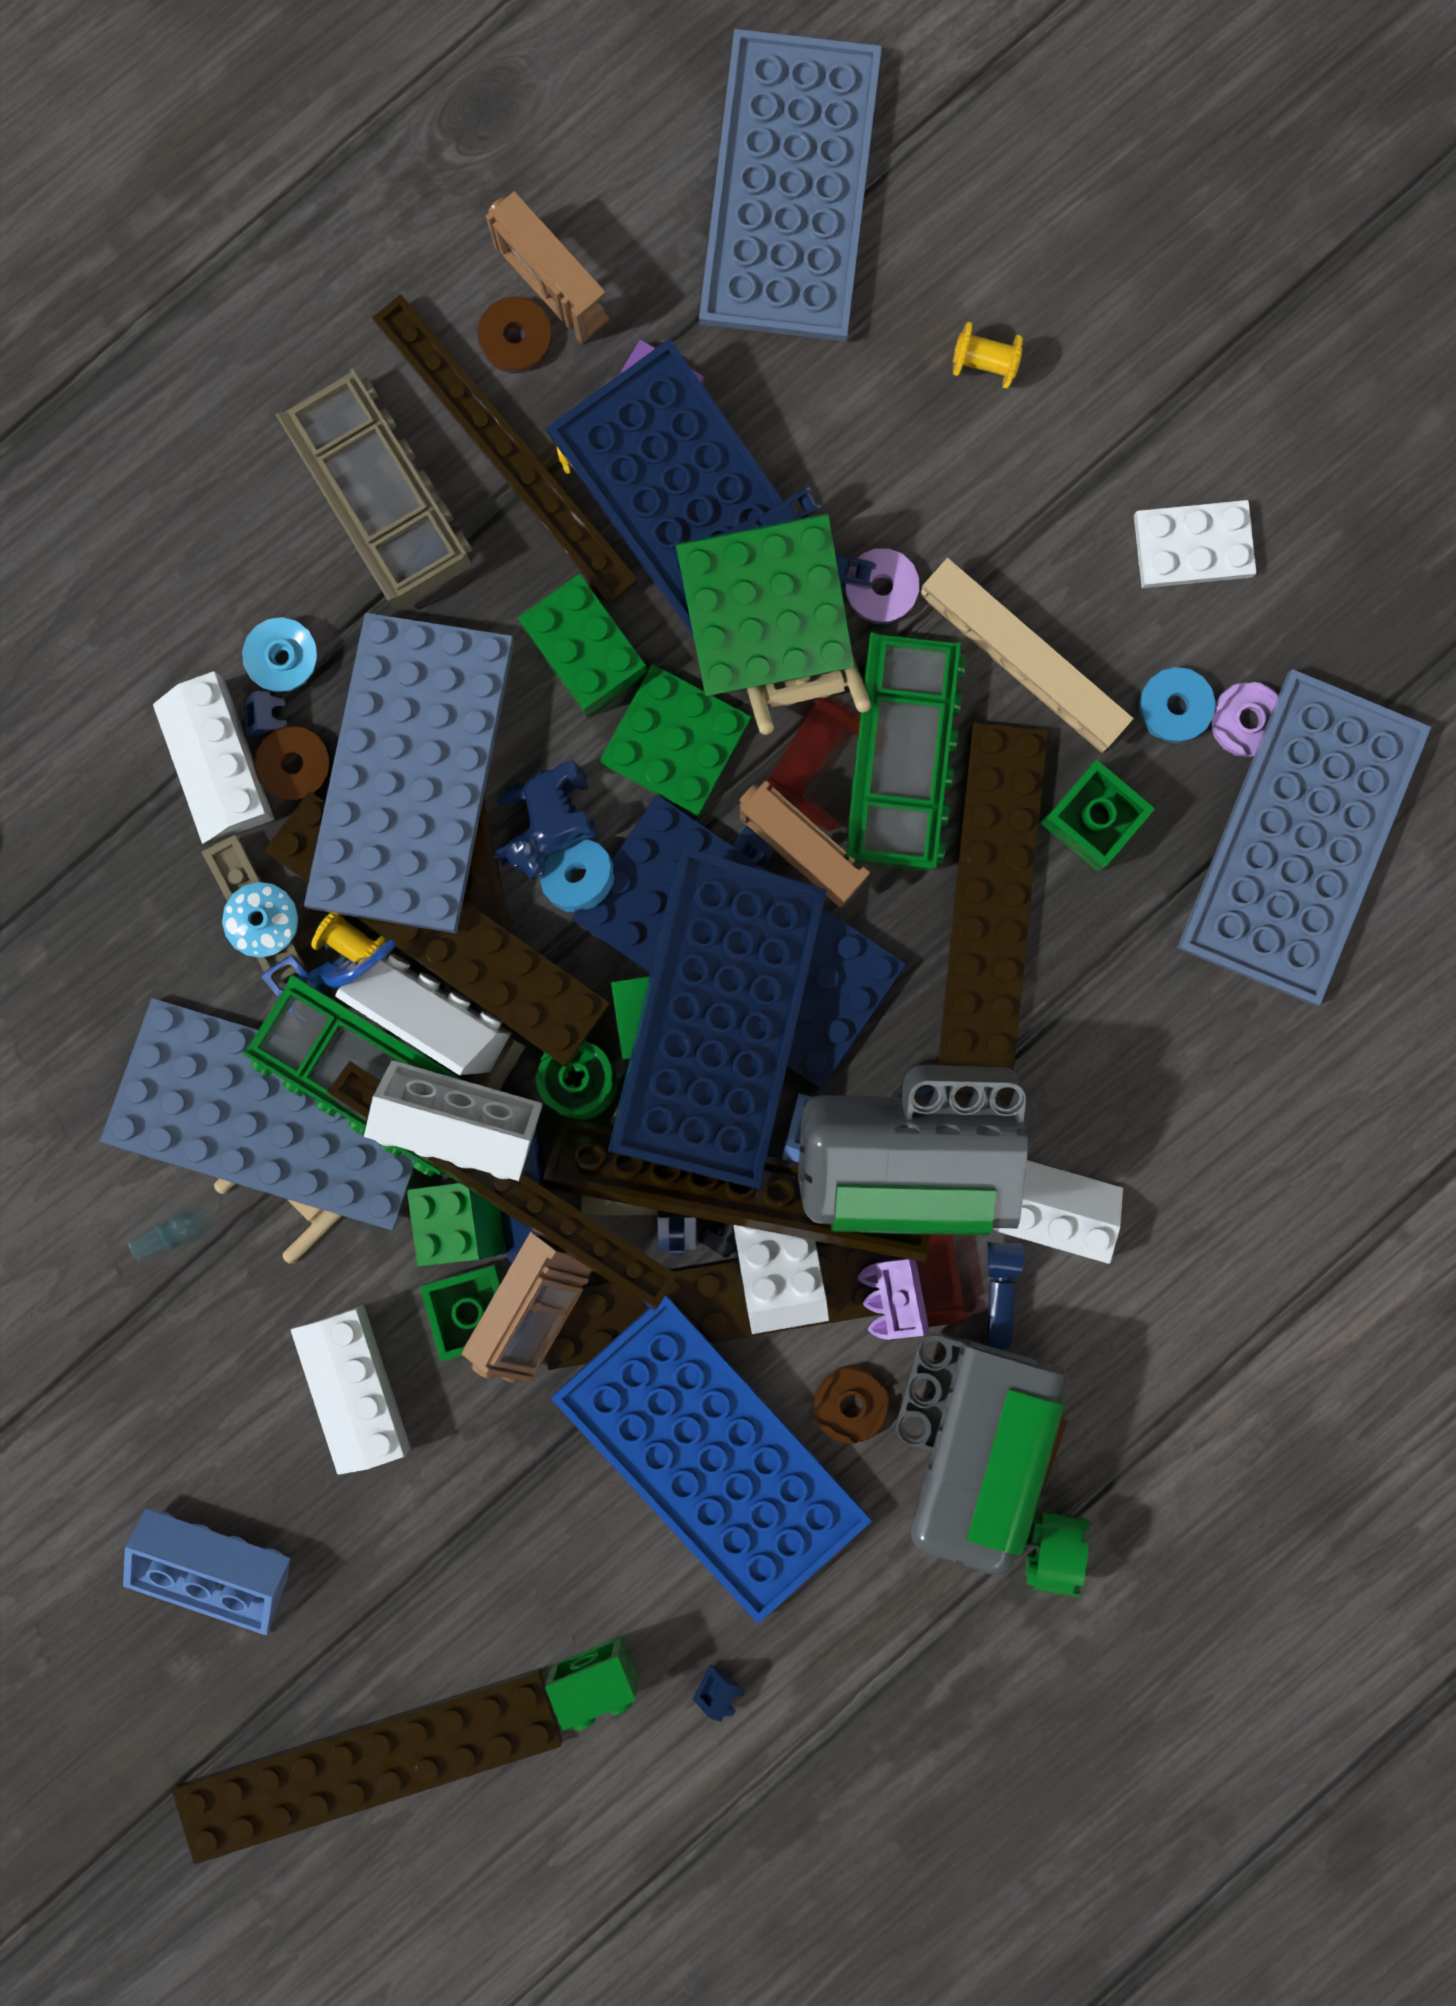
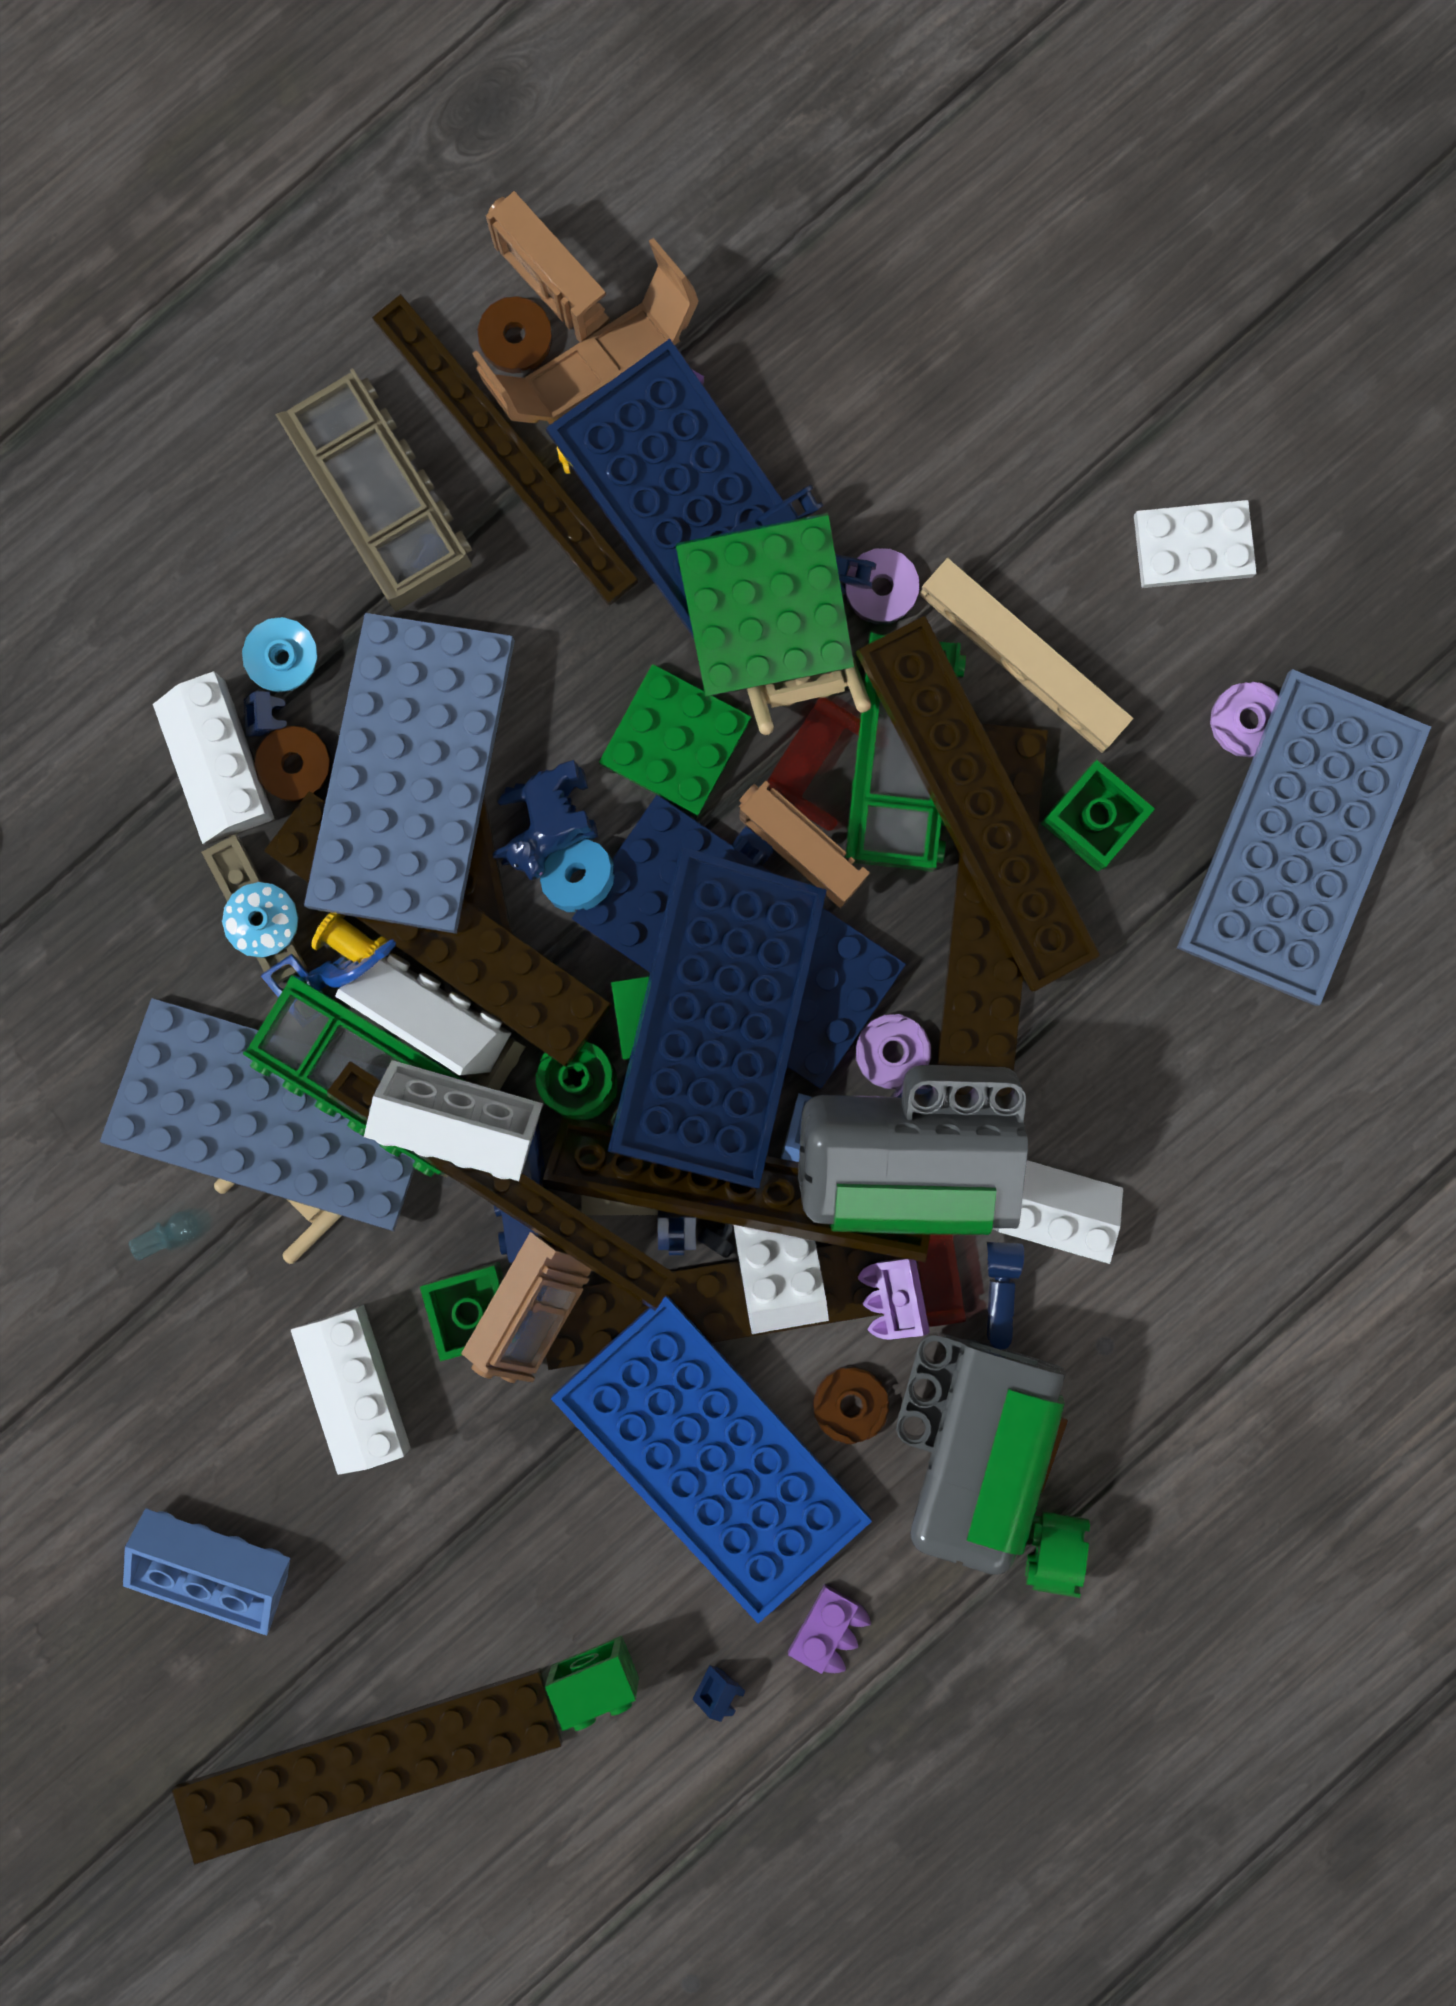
green brick [407,1182,506,1266] -> none
green brick [518,574,647,718] -> none
sand blue plate [699,29,882,342] -> none
yellow hose [953,322,1023,389] -> none
dark azure tile [1138,667,1216,744] -> none
none -> medium nougat windscreen [472,238,699,424]
none -> medium lavender plate [788,1584,871,1674]
none -> dark brown plate [856,616,1100,991]
none -> lavender tile [856,1014,931,1089]

